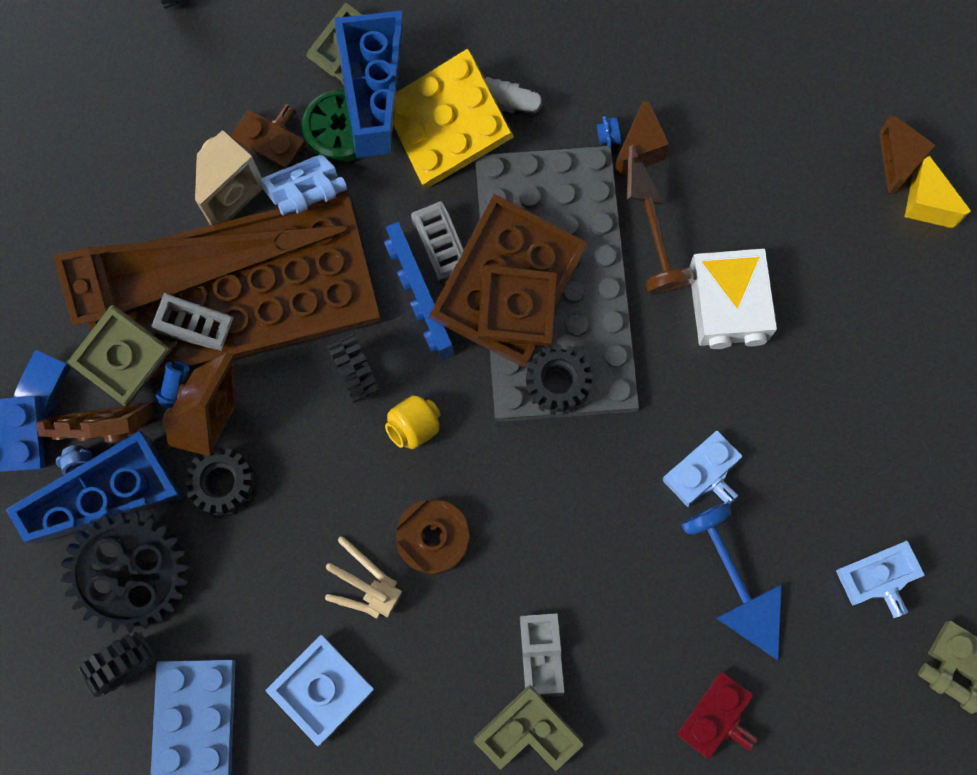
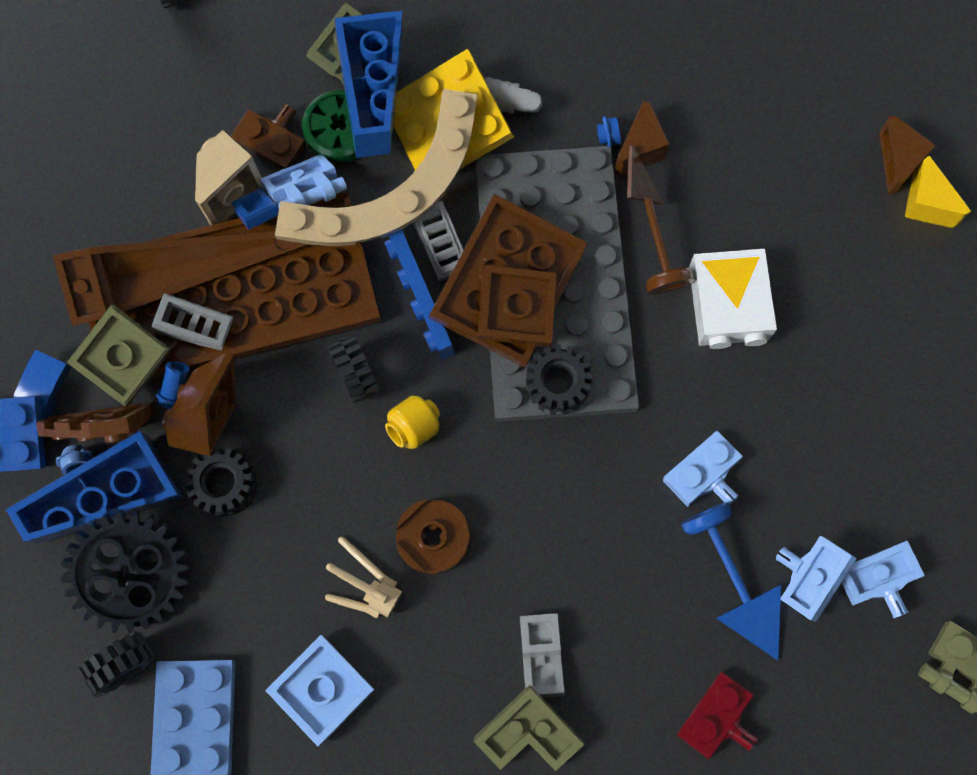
none -> blue tile [231,188,279,230]
none -> tan plate [275,89,477,246]
none -> light blue plate [776,536,857,622]

